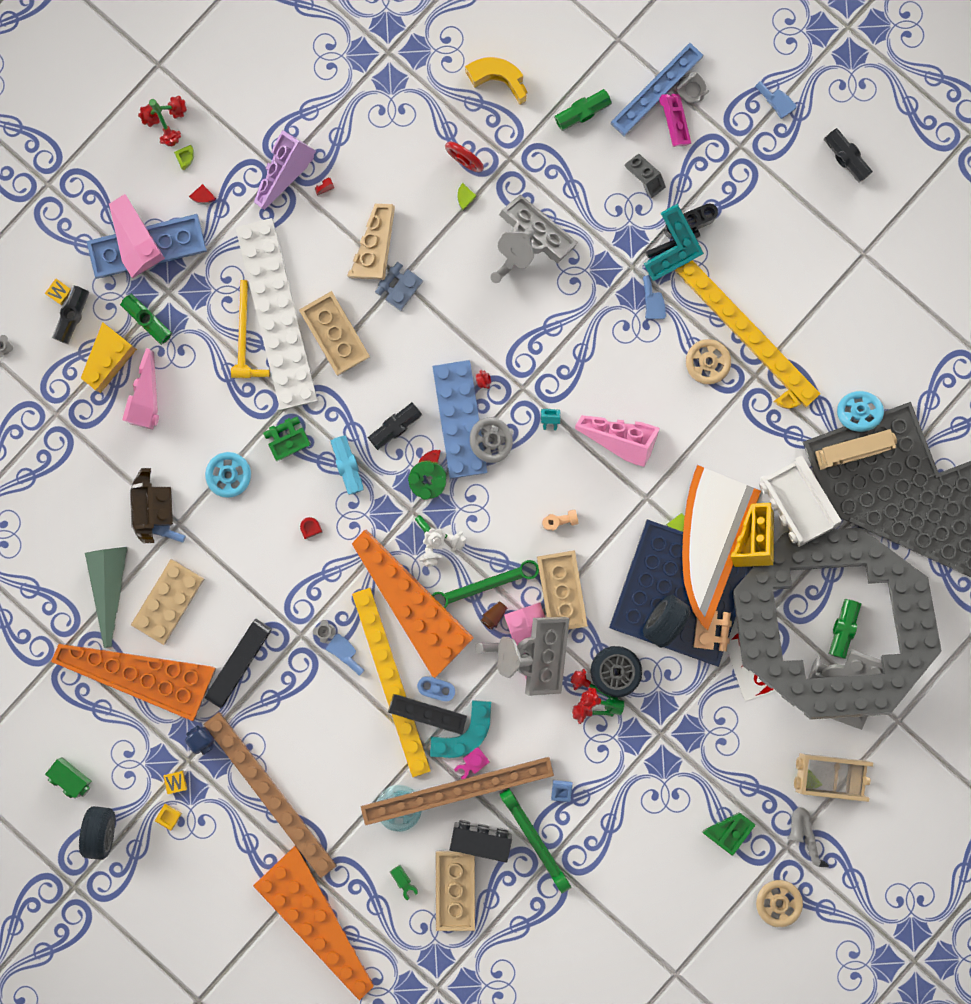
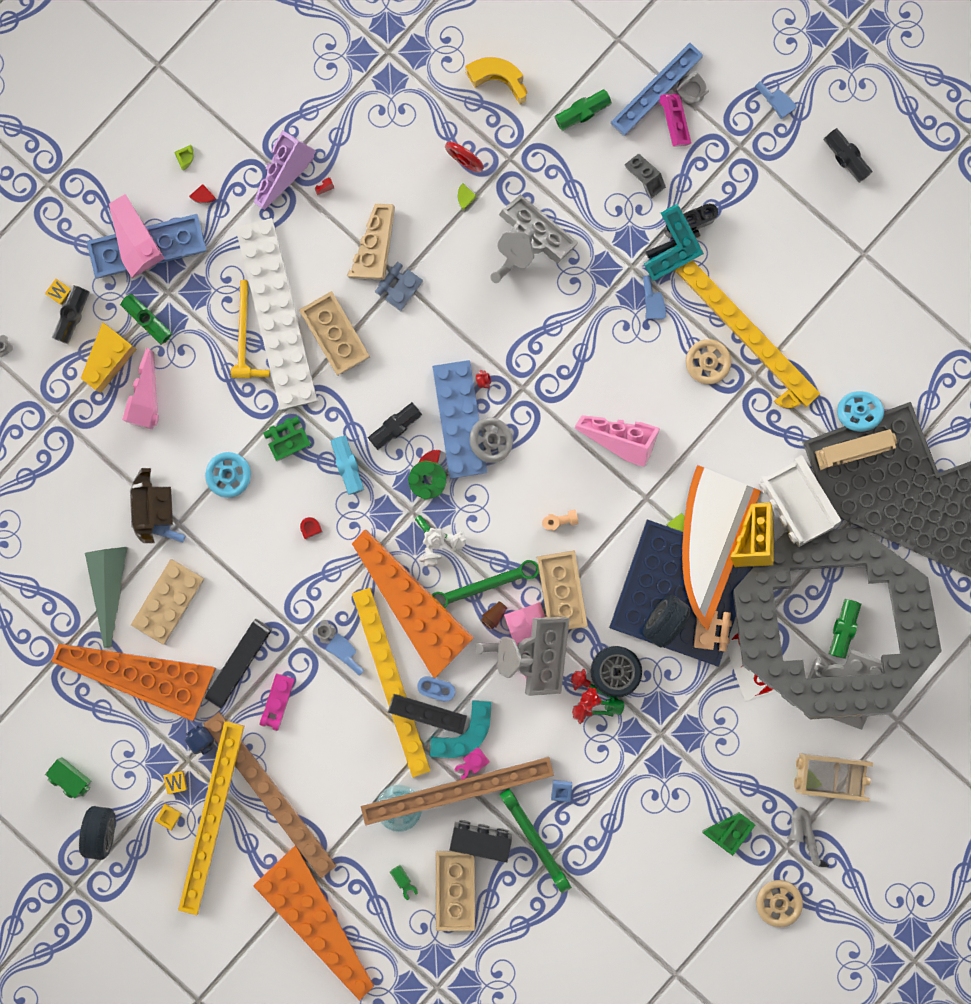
red plant [138,96,187,147] -> none
teal tile [541,409,561,430] -> none
none -> yellow plate [178,721,245,916]
none -> dark pink plate [259,673,295,731]

